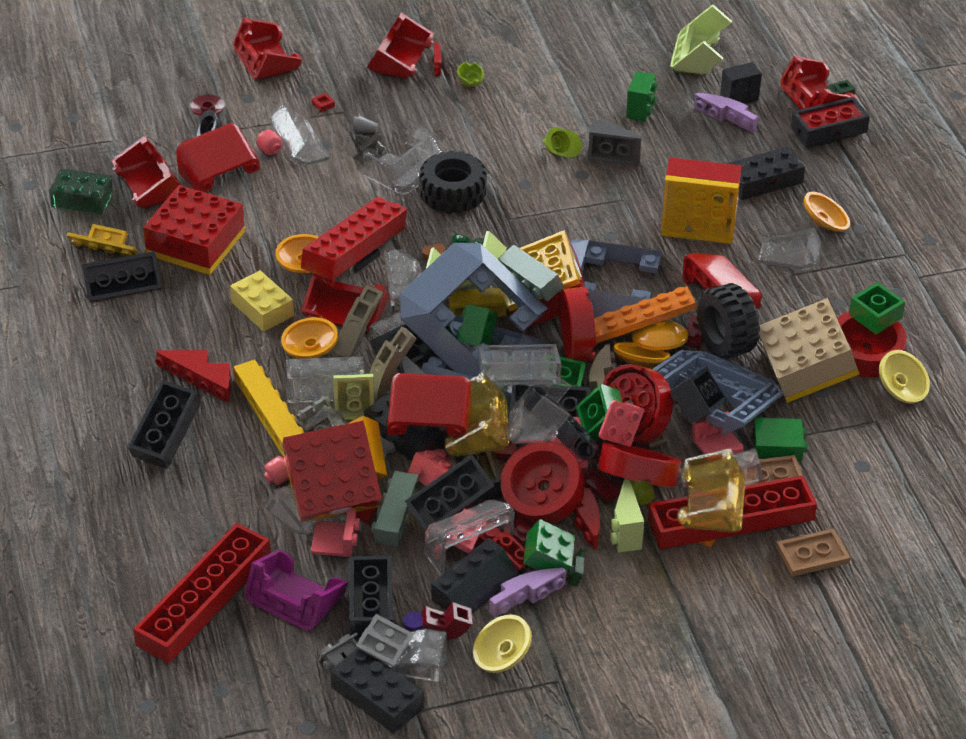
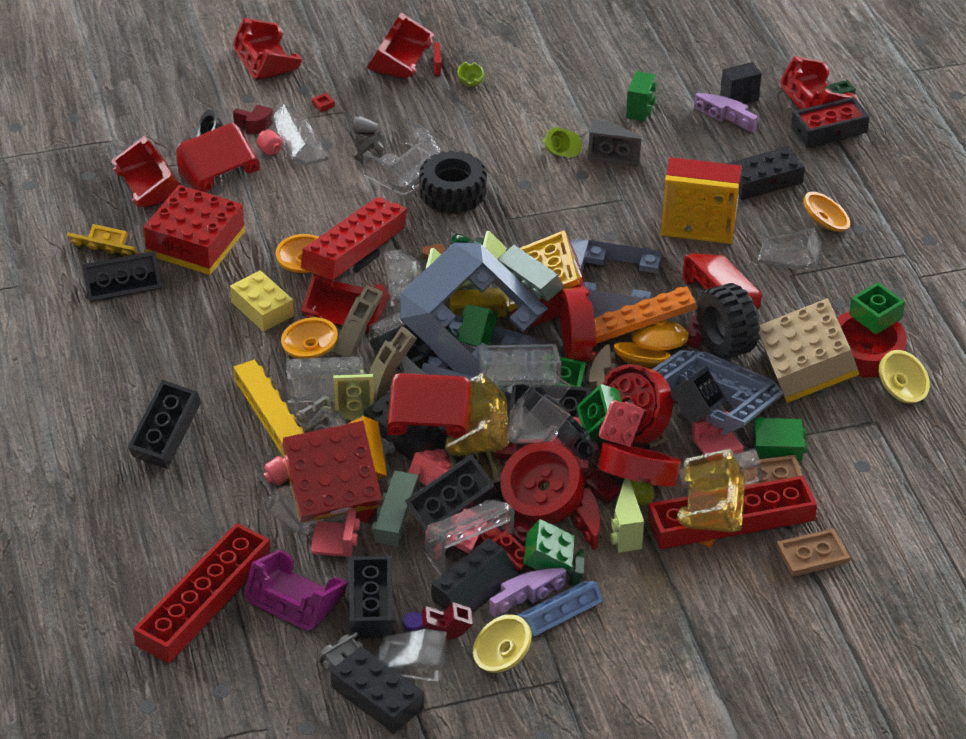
clear green brick [49,168,113,214] -> none
red slope [155,350,231,402] -> none
dark red dish [190,94,225,116] -> none
light grey slope [356,614,414,667] -> none
yellowish green windscreen [670,5,732,75] -> none
none -> dark red brick [233,104,274,134]
none -> medium blue fence [516,581,604,636]

